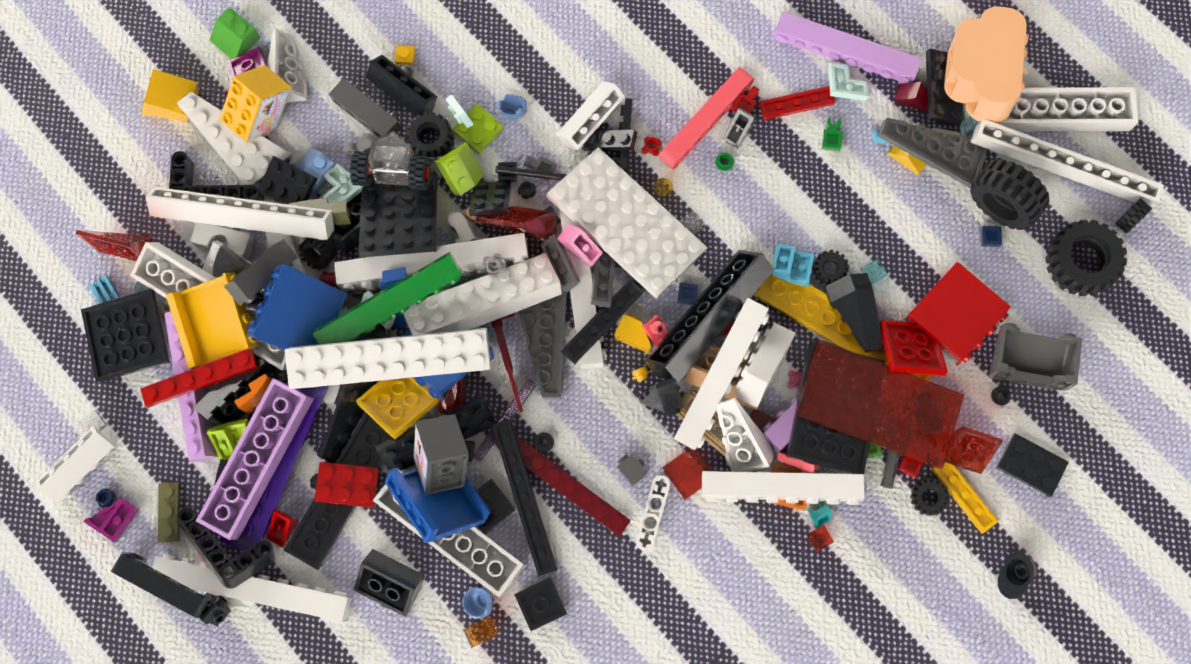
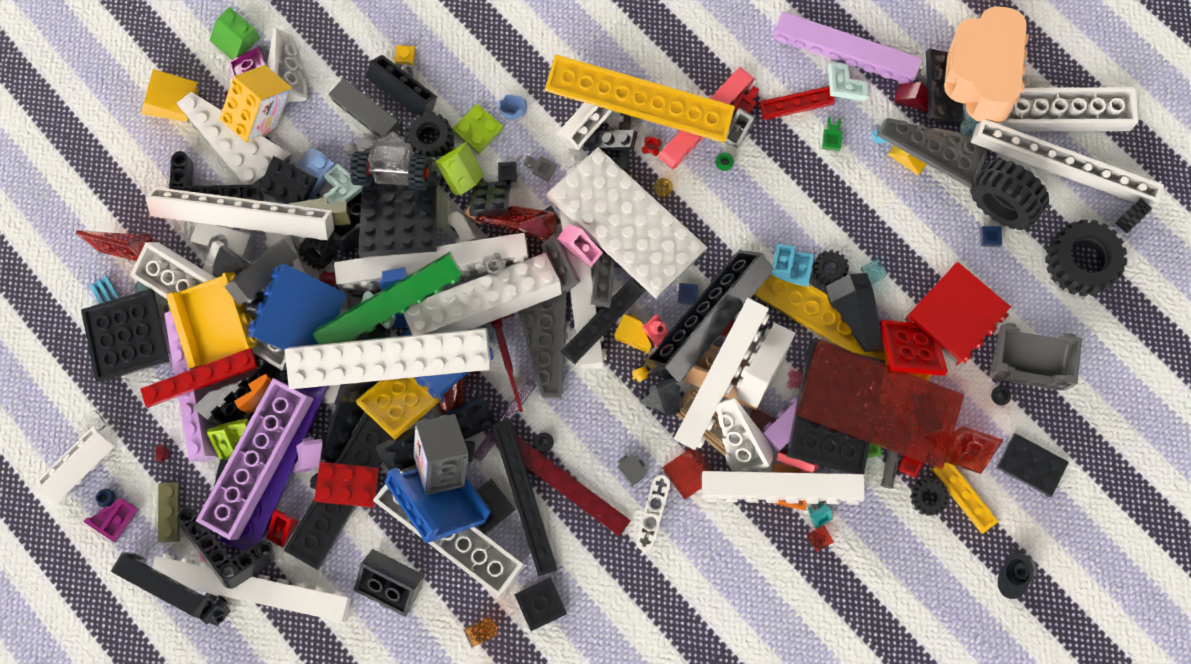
light aqua plate [446,95,473,129] -> none
medium blue hair [462,587,493,619] -> none
black bar [495,166,568,181] -> none
black plate [518,181,536,199] -> none
clear plate [679,210,705,235] -> none
none -> dark red plate [155,444,169,463]
none -> lavender slope [293,437,322,473]
none -> yellow plate [545,54,735,143]

